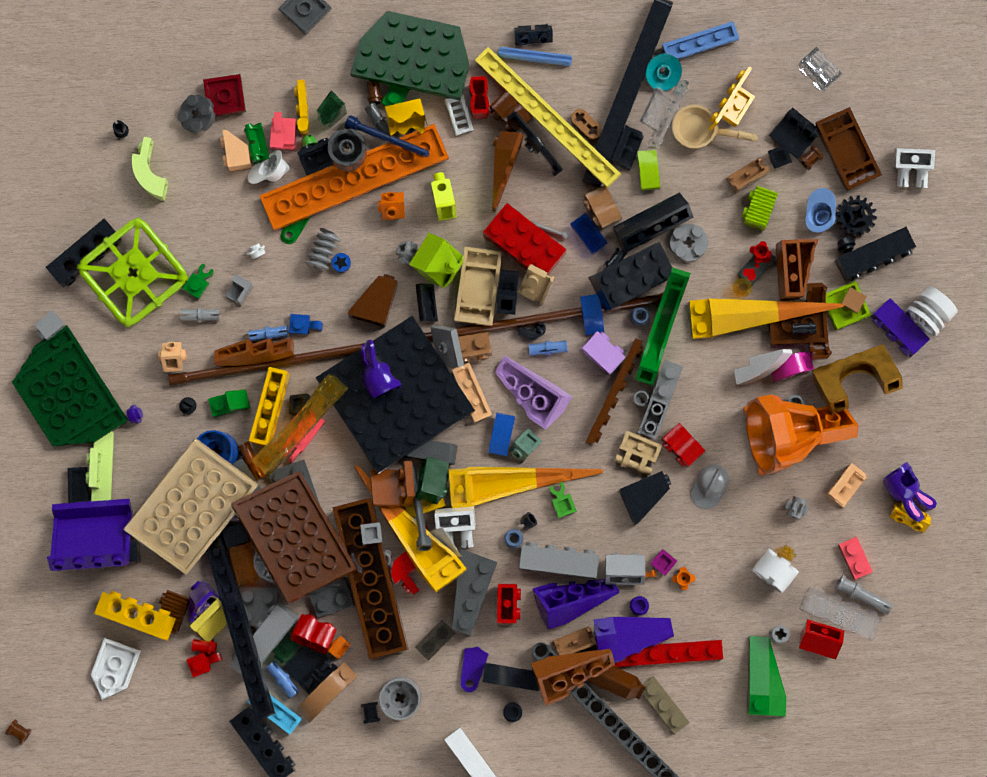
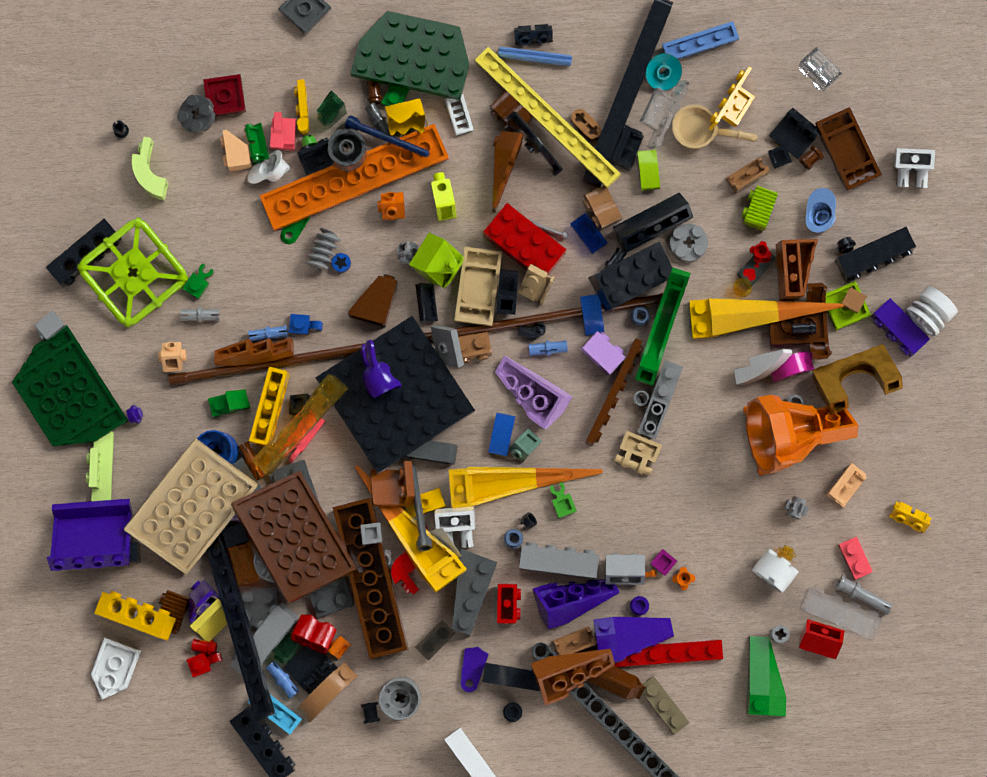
reddish brown bush [5,719,32,745] -> none
black plate [68,467,89,503] -> none
black piece [179,397,197,414] -> none
light grey panel [226,274,253,306] -> none
white plate [247,243,266,259] -> none
dark green brick [415,456,449,504] -> none
light nougat plate [452,363,492,423] -> none
red brick [469,76,489,119] -> none
black slope [619,471,671,526] -> none
red brick [662,423,705,468] -> none
light grey piece [691,465,729,509] -> none
black gear [835,195,877,237] -> none
dark purple piece [883,462,937,522] -> none

